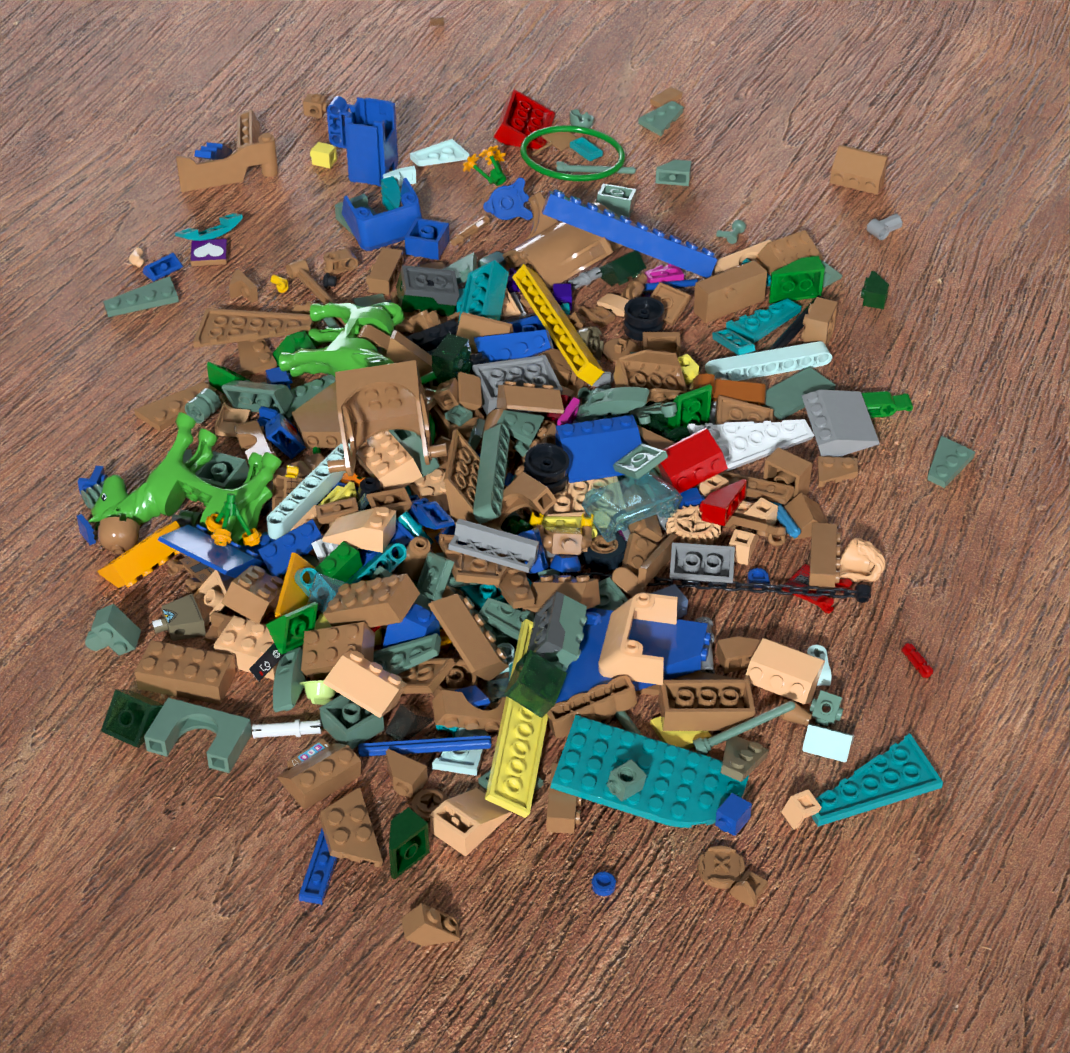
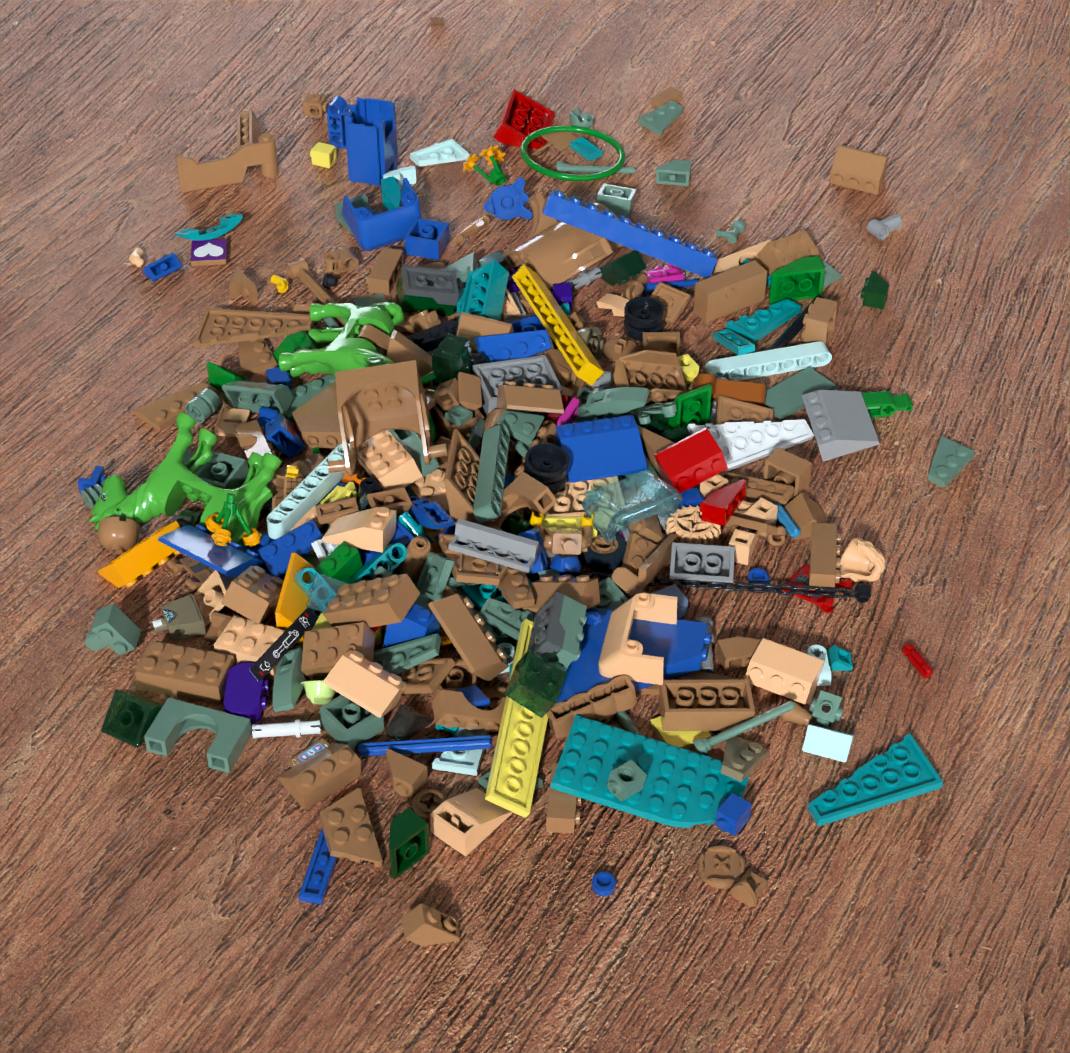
blue piece [76,514,96,545] -> none
sand green wing [103,276,179,317] -> none
blue slope [194,142,232,160] -> none
green slope [266,602,318,654] -> none
clear light blue tile [487,678,509,703] -> none
medium nougat tile [579,306,615,327] -> none
sand green tile [613,443,668,479] -> none
light nougat panel [781,789,822,829] -> none
medium nougat wing [817,456,858,487] -> none
none -> dark purple brick [224,663,269,725]
none -> teal slope [827,645,853,671]

